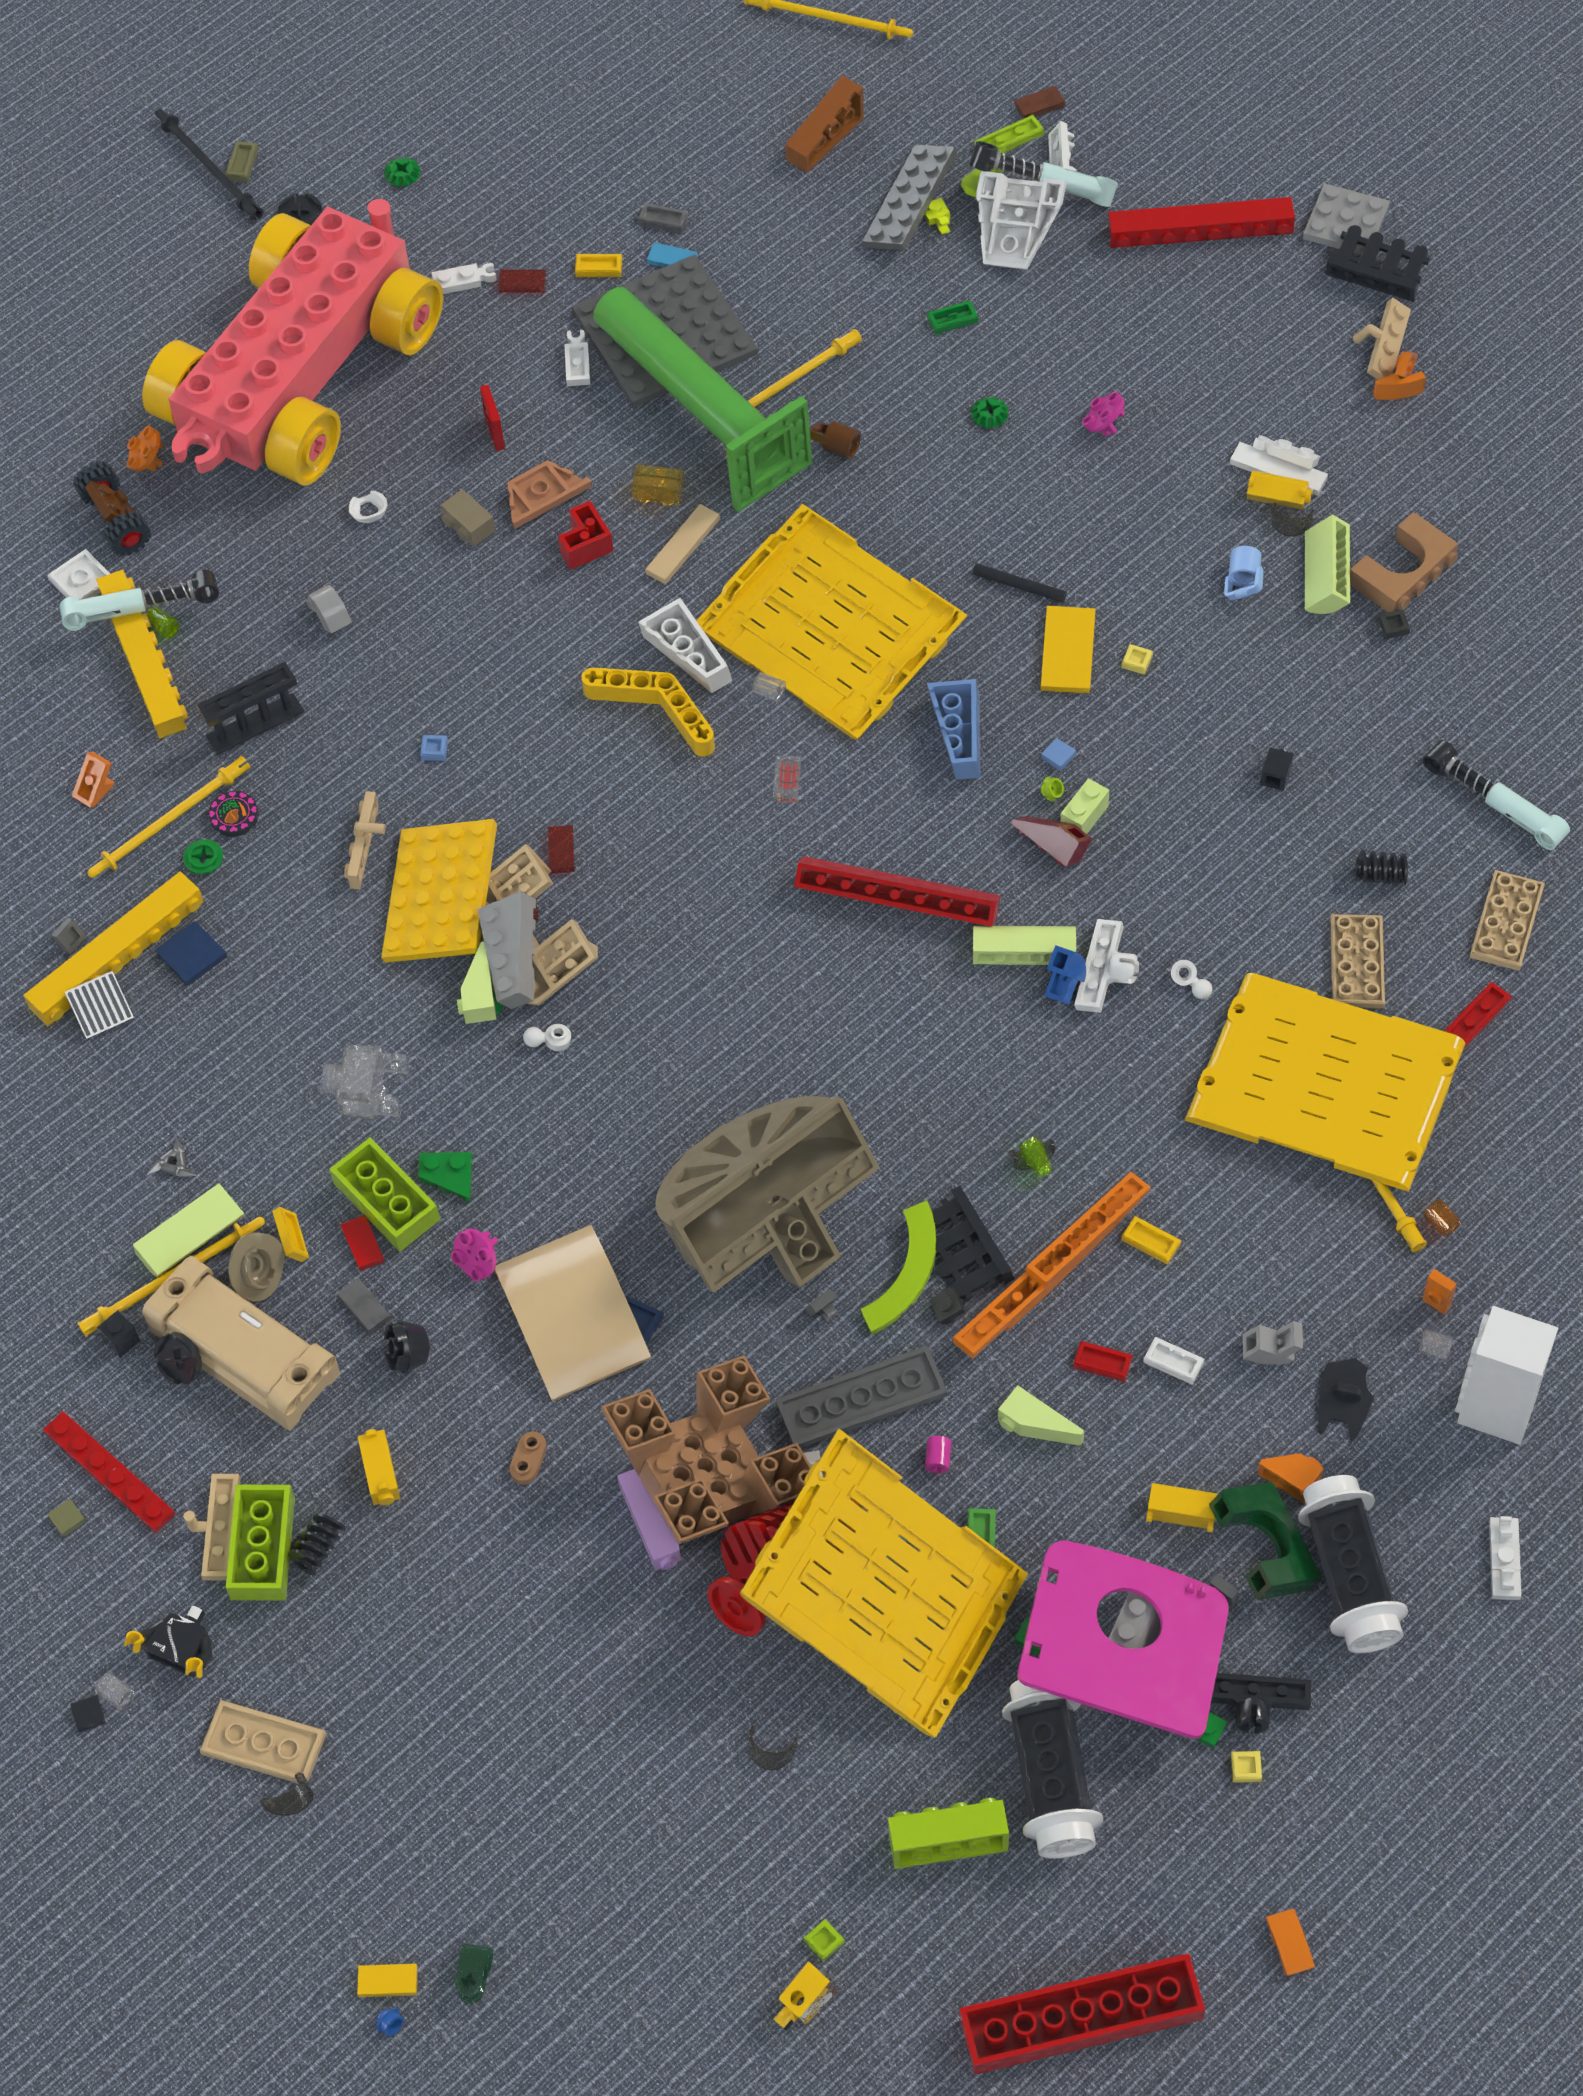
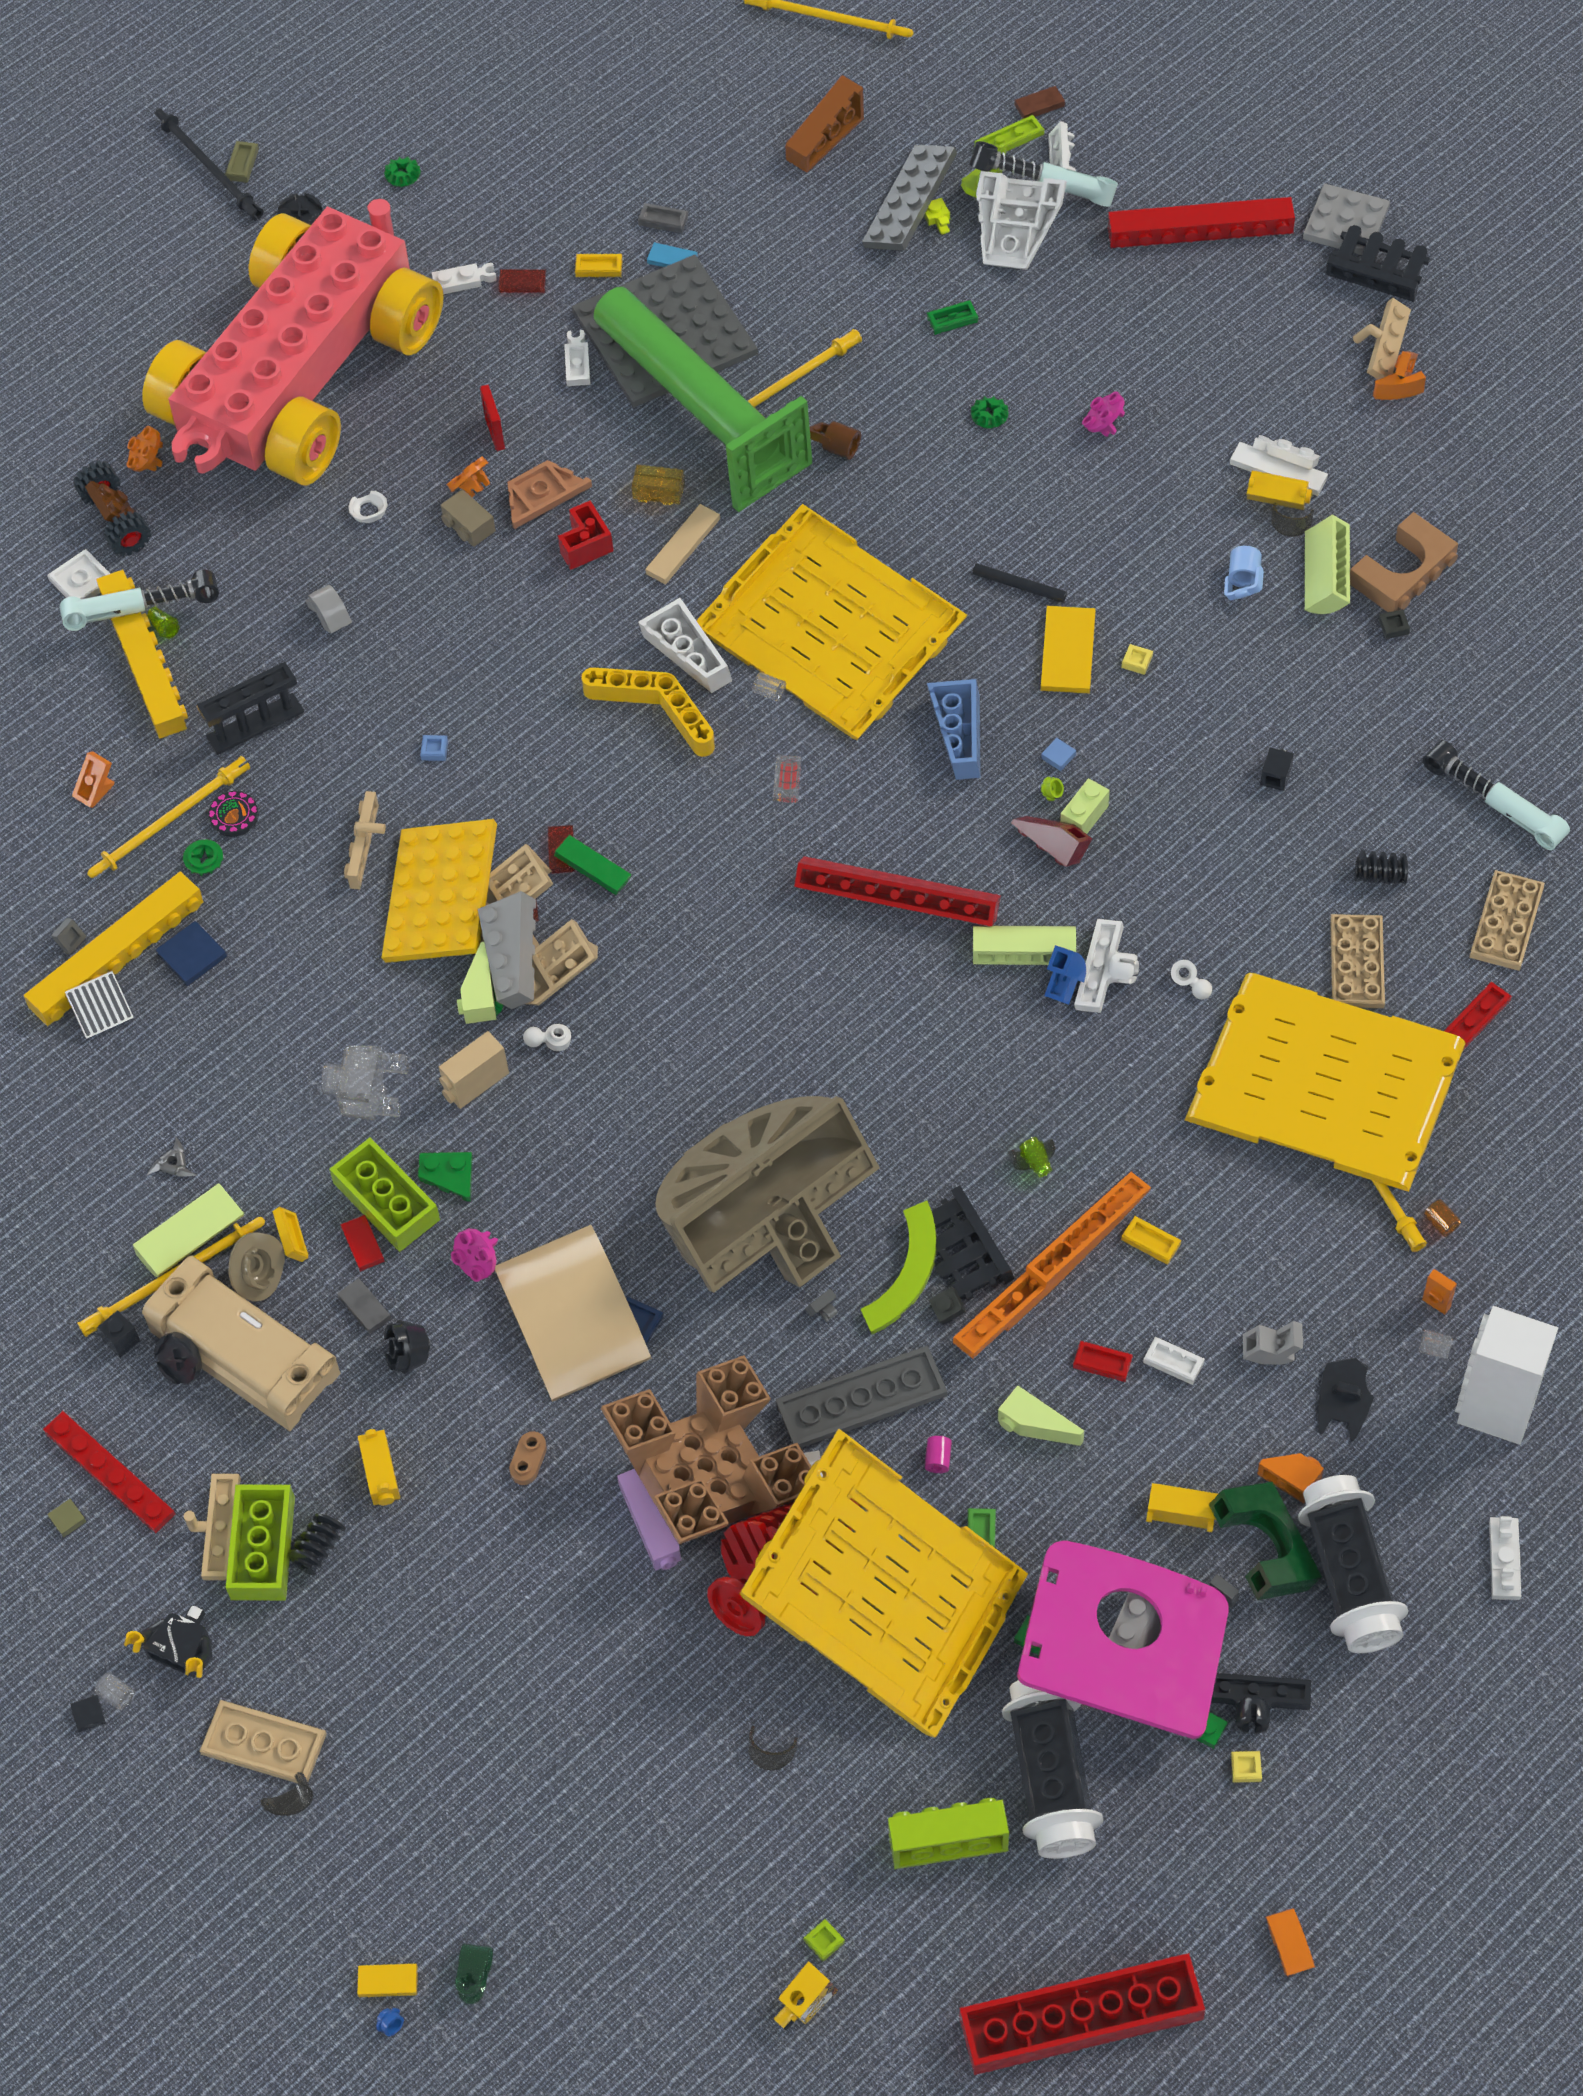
none -> tan brick [439,1031,509,1109]
none -> orange plate [446,456,490,497]
none -> green tile [554,835,631,896]

